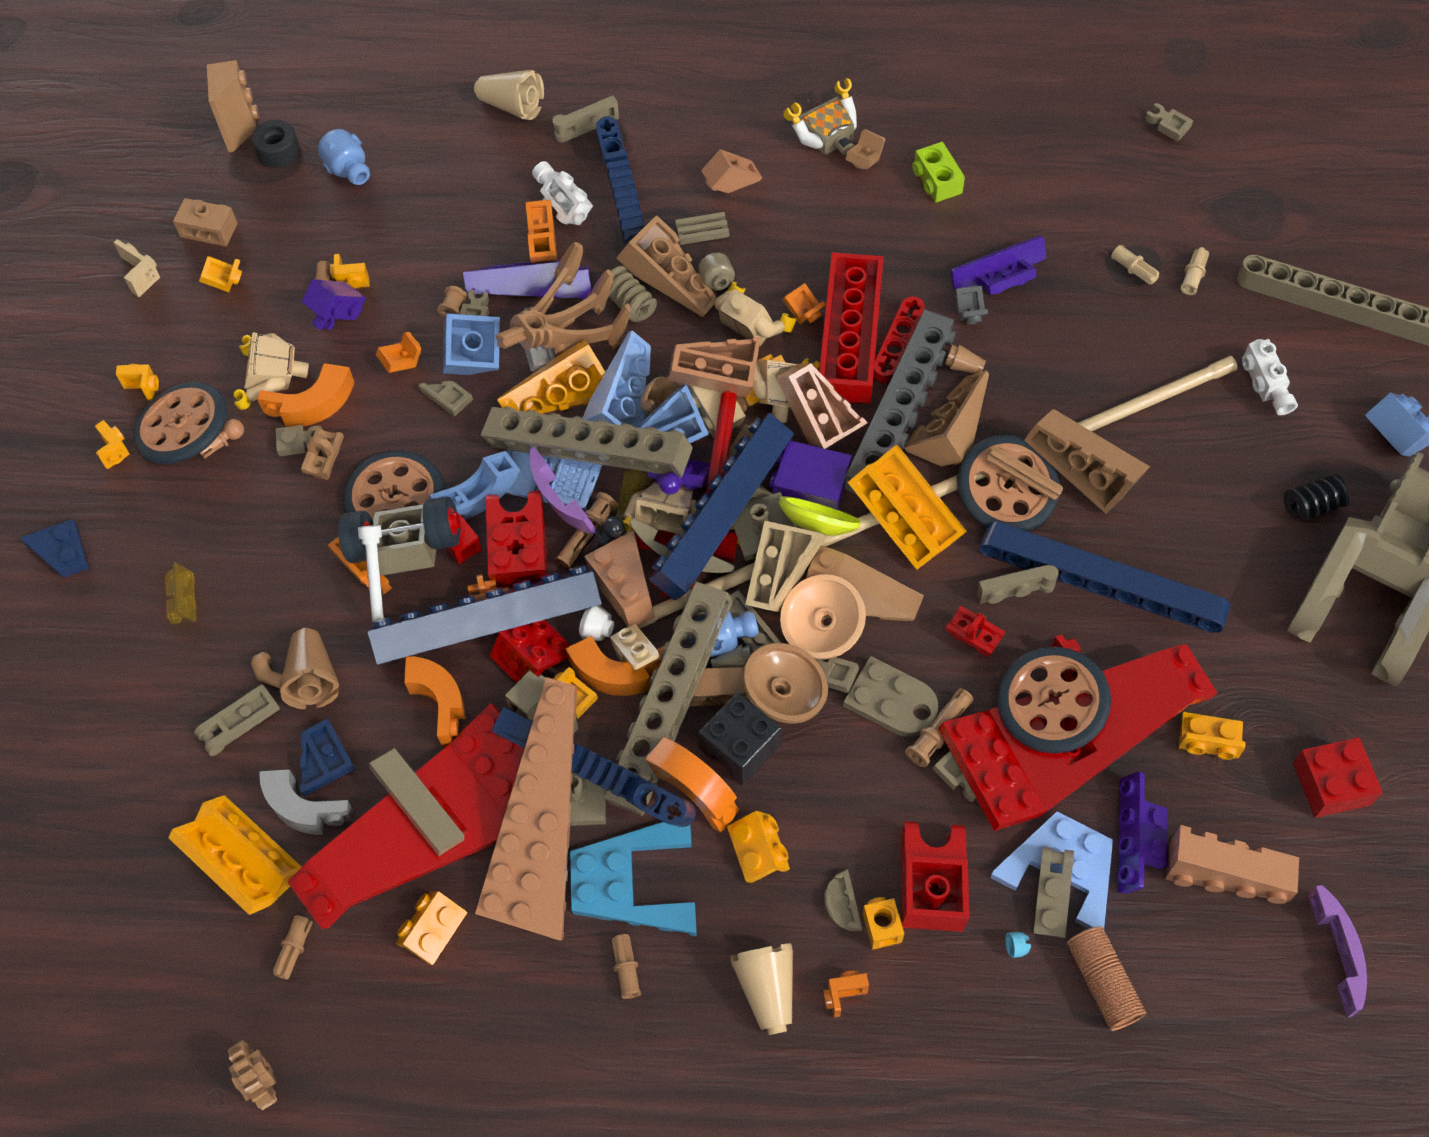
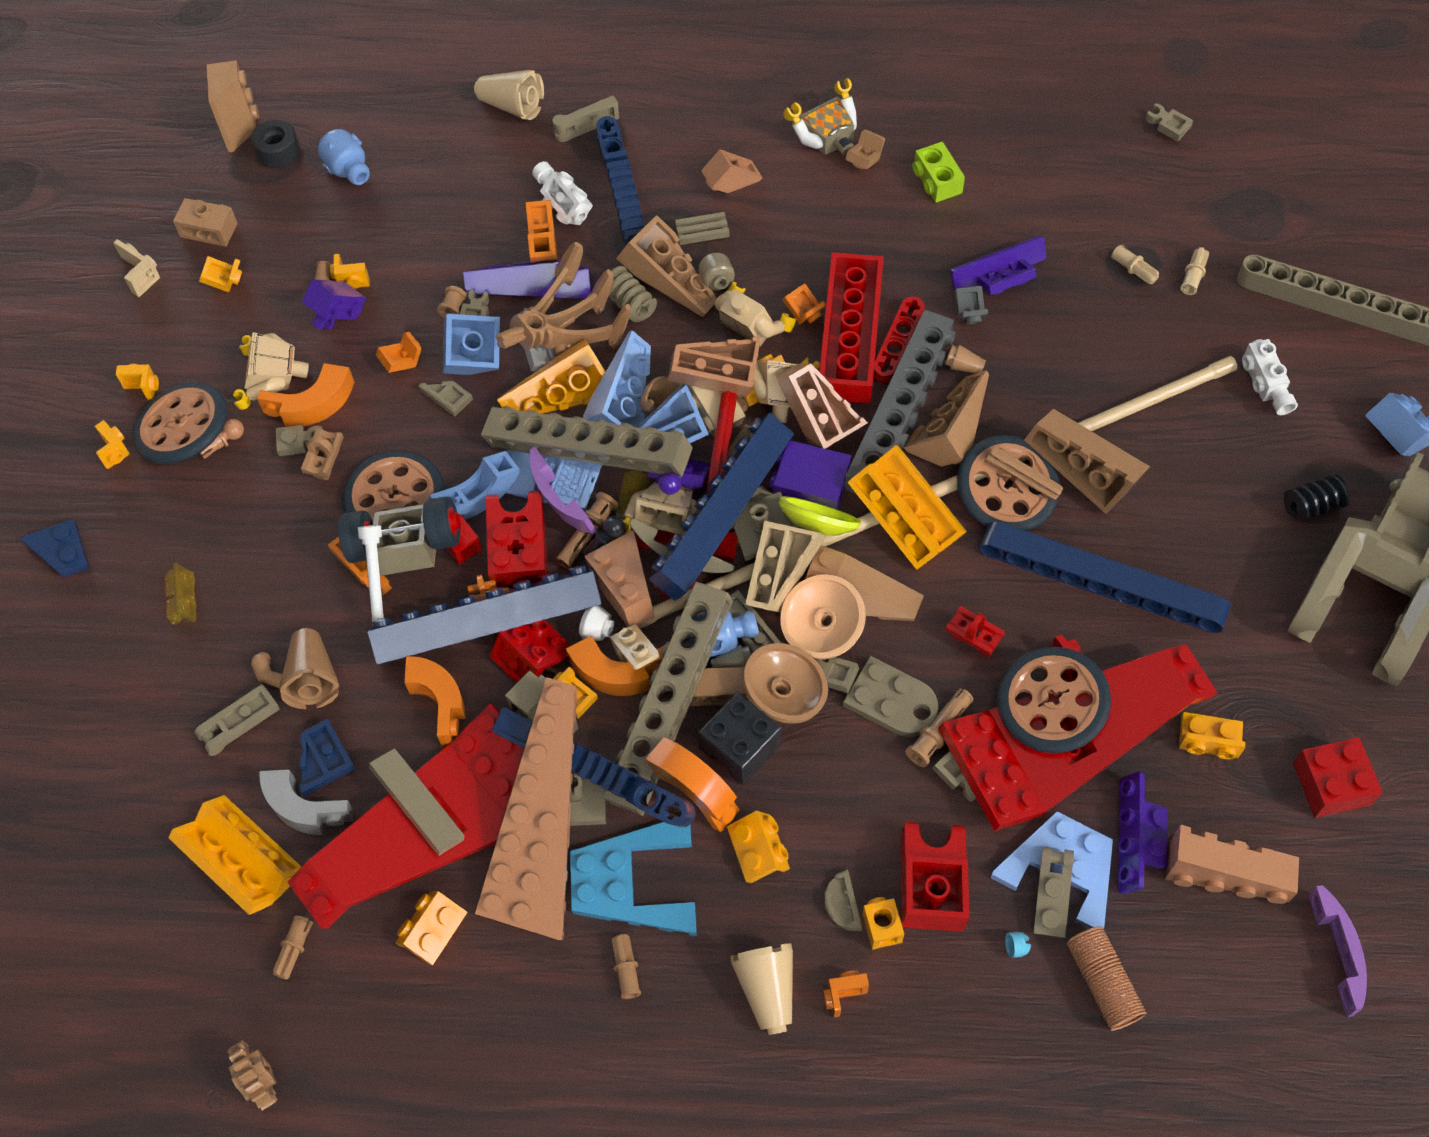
dark tan plate [976,565,1059,604] -> none

